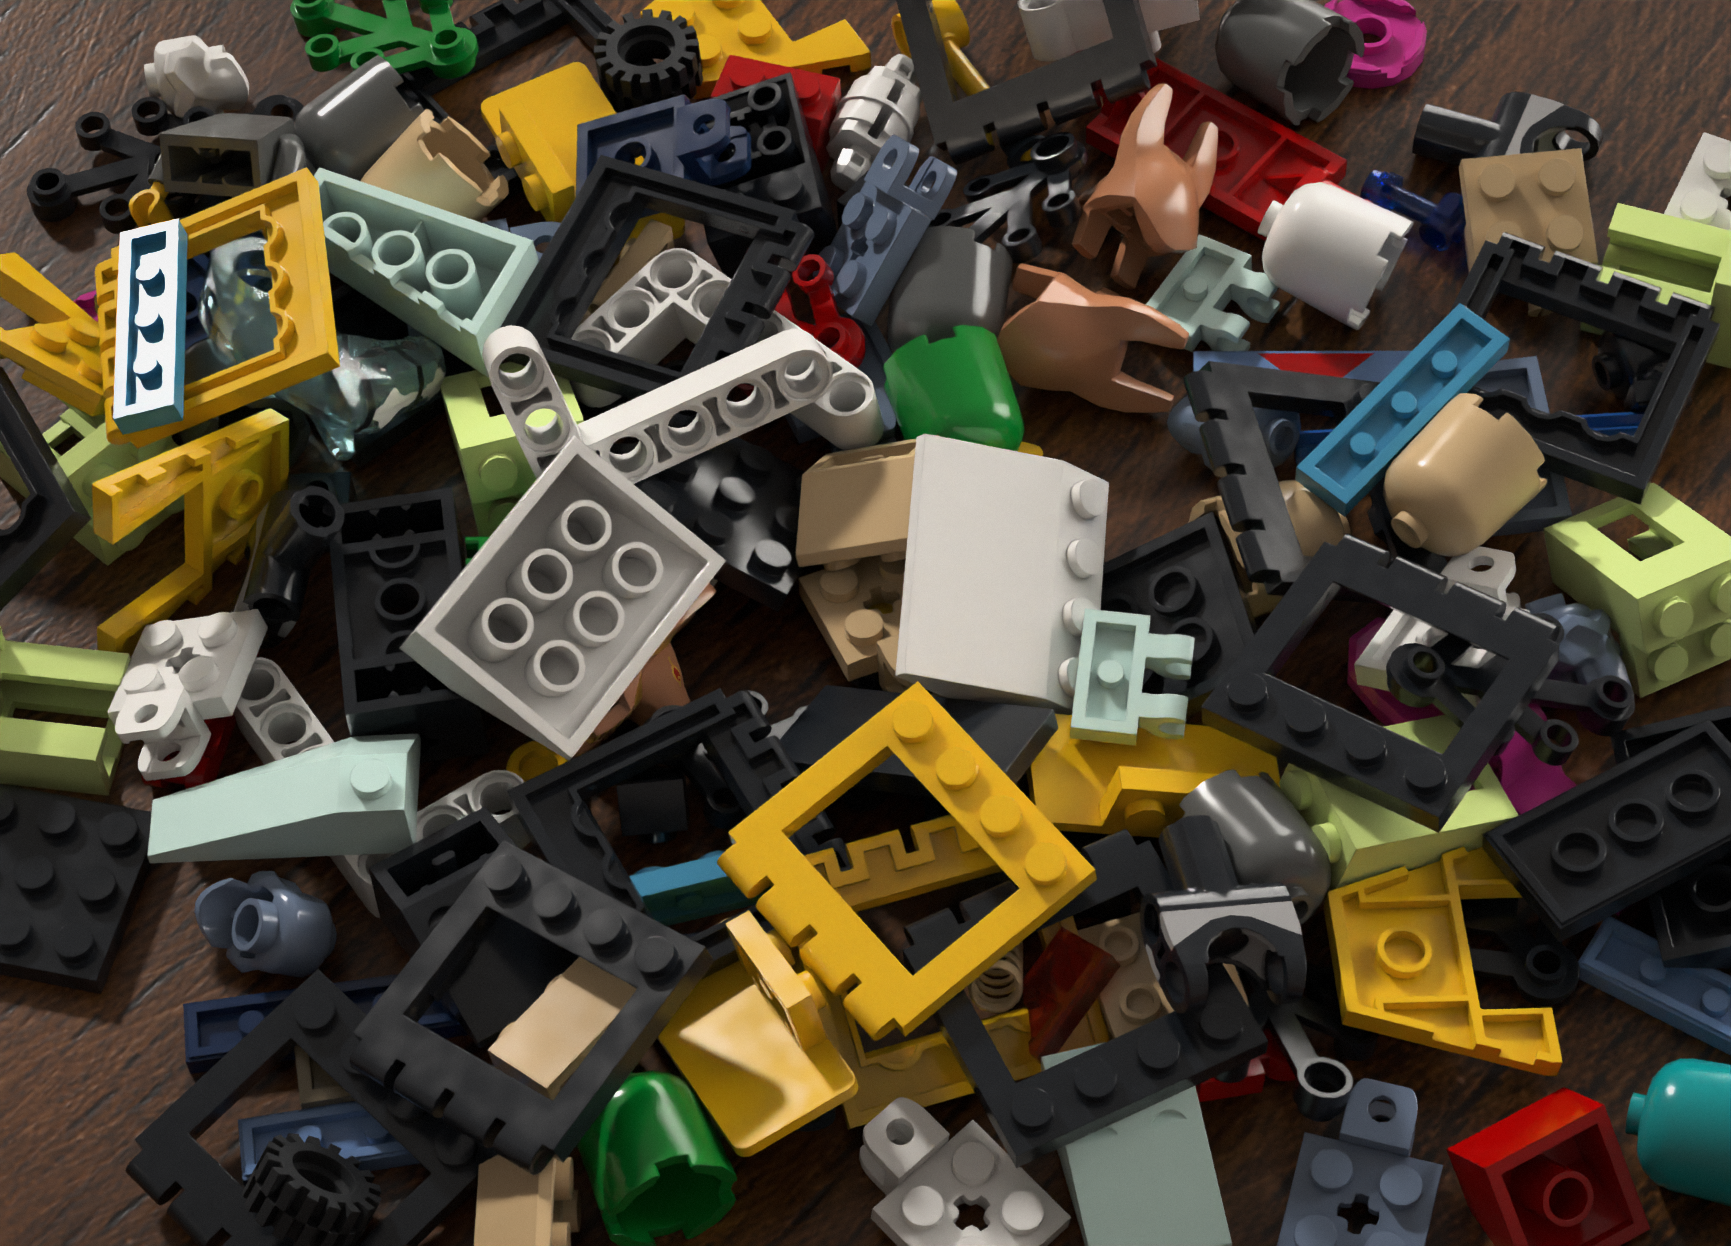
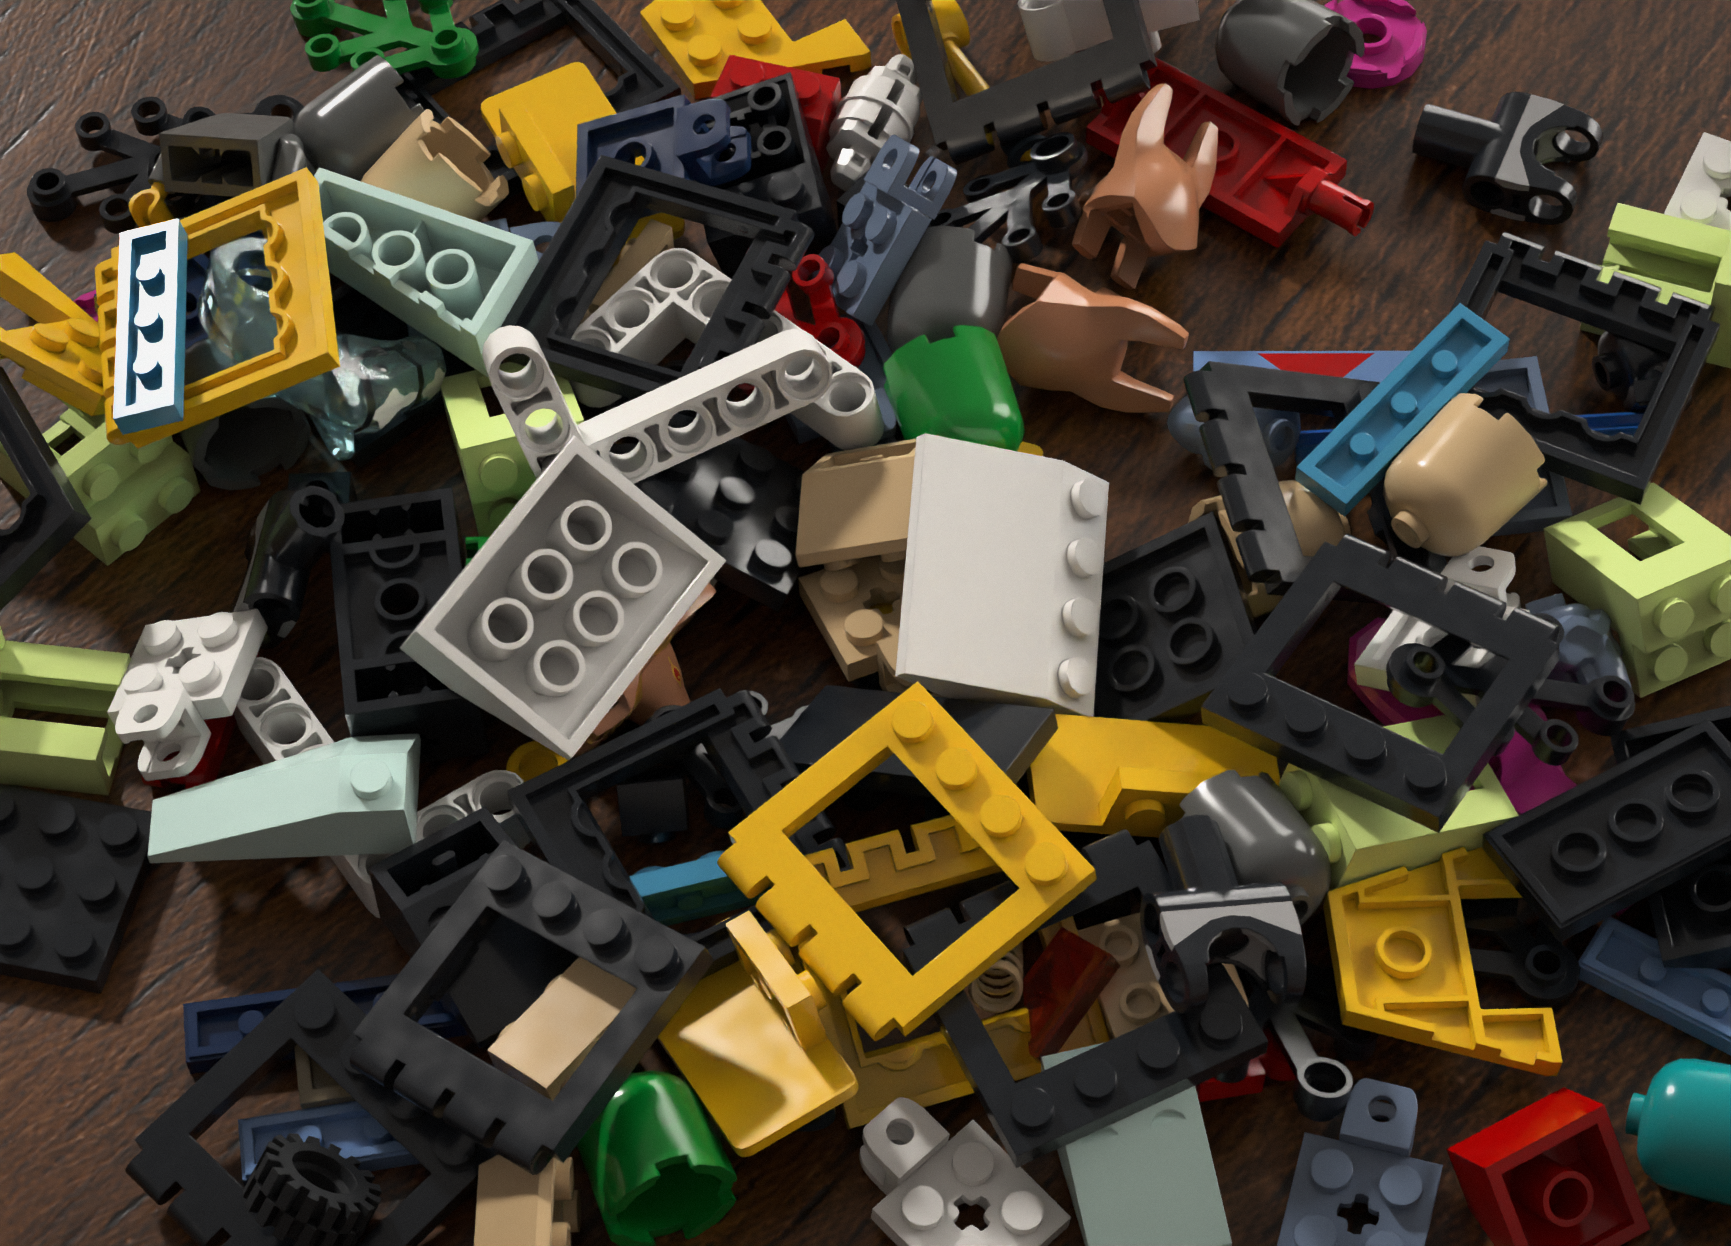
yellow wing [92,408,289,657] -> none
white head [144,35,249,119] -> none
sand blue head [195,871,336,978] -> none
black tyre [594,9,703,112] -> none
light aqua plate [1070,608,1195,746] -> none
light aqua plate [1146,234,1280,352] -> none
white cylinder [1257,182,1414,330] -> none
clear blue bar [1360,169,1466,251] -> none
tan plate [1458,148,1598,317] -> none

